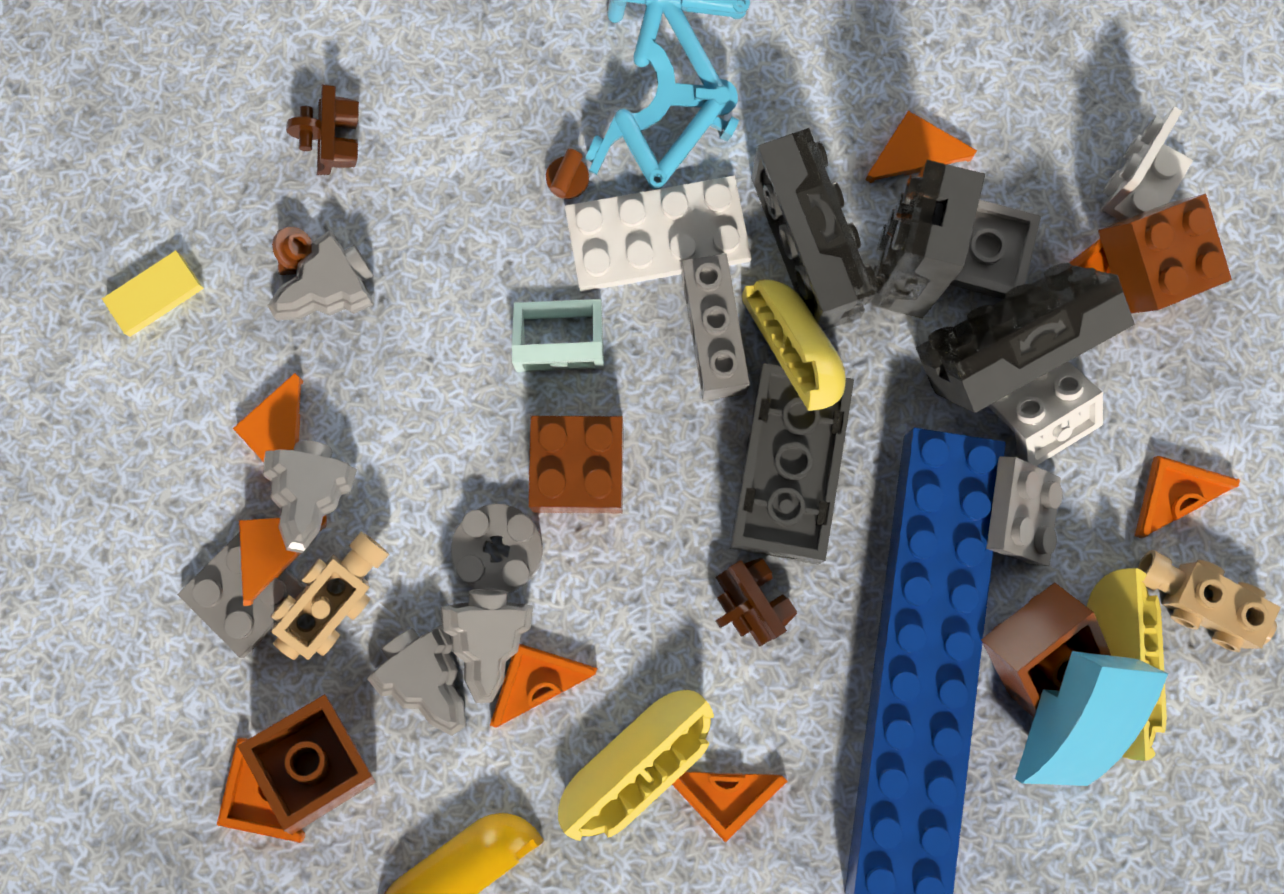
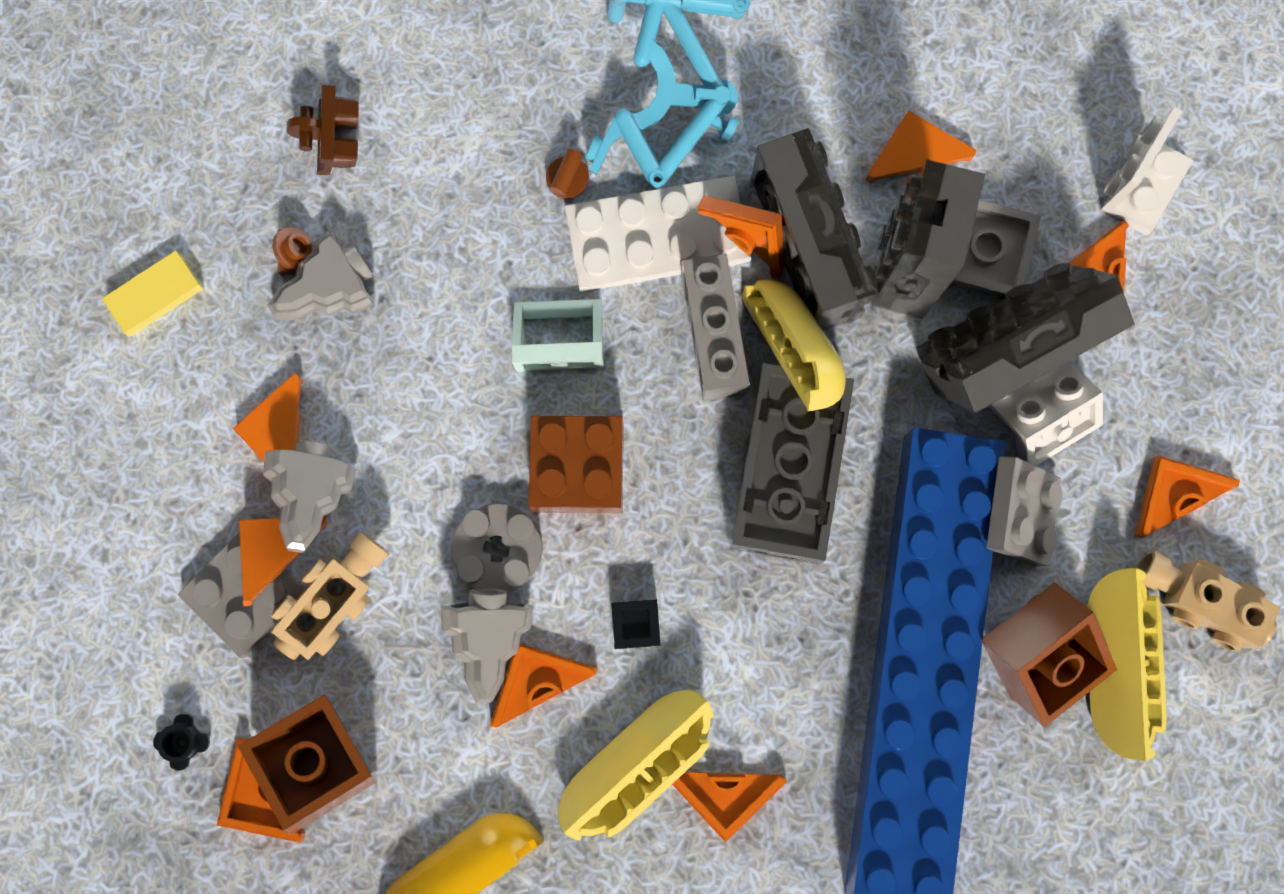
light grey rock [367,625,467,736] -> none
reddish brown hips [715,558,797,647] -> none
medium azure slope [1015,651,1168,786] -> none
dark orange brick [1098,194,1232,313] -> none
none -> black plate [153,714,210,771]
none -> black plate [611,599,661,649]
none -> orange tile [698,195,785,279]

